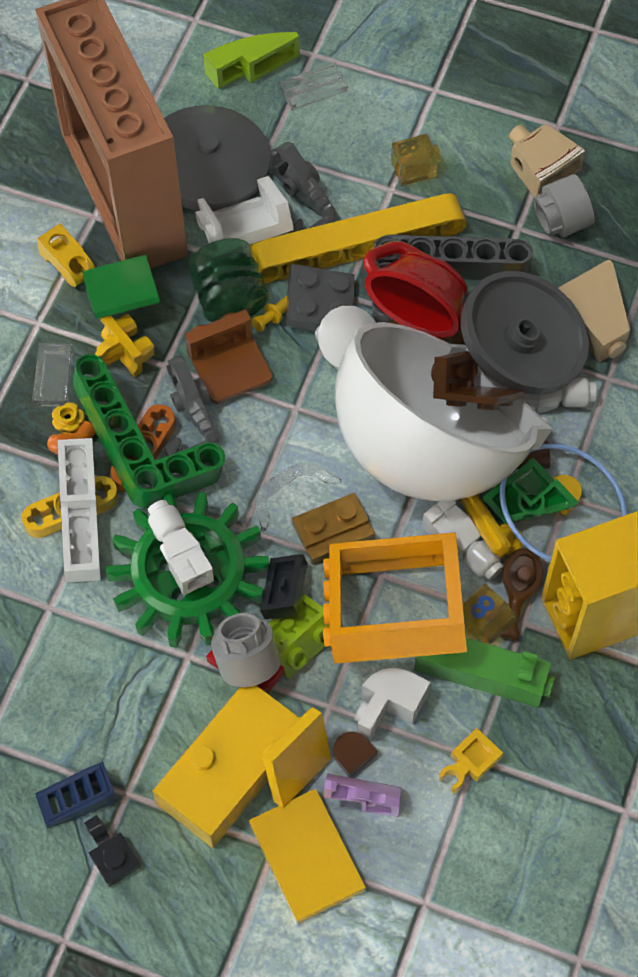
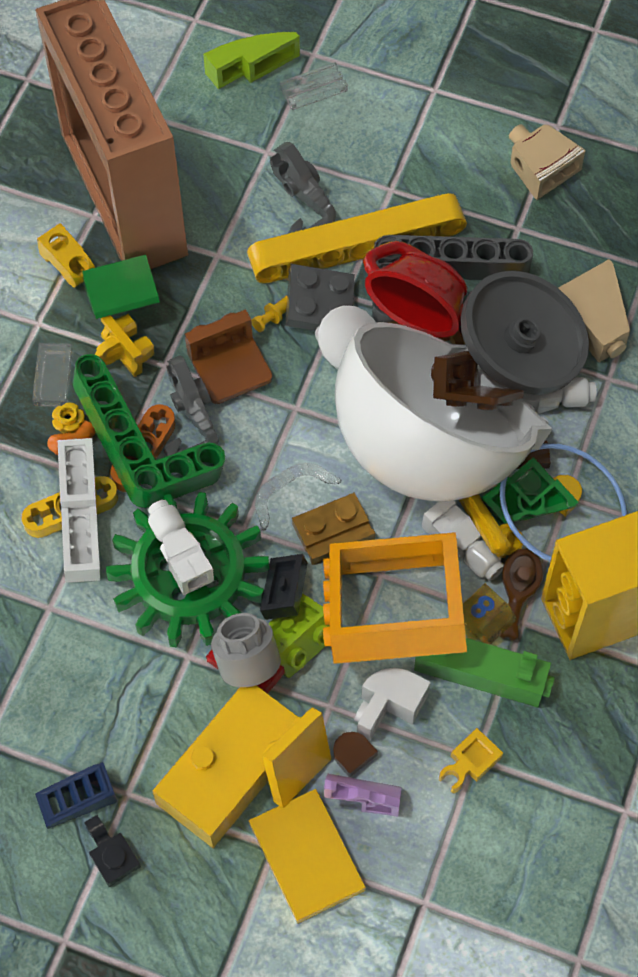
dark grey dish [164,105,271,211] -> none
clear green wheel [187,238,269,322] -> none
white panel [195,176,294,254] -> none
clear yellow brick [391,134,441,186] -> none
light grey piece [534,174,595,238] -> none

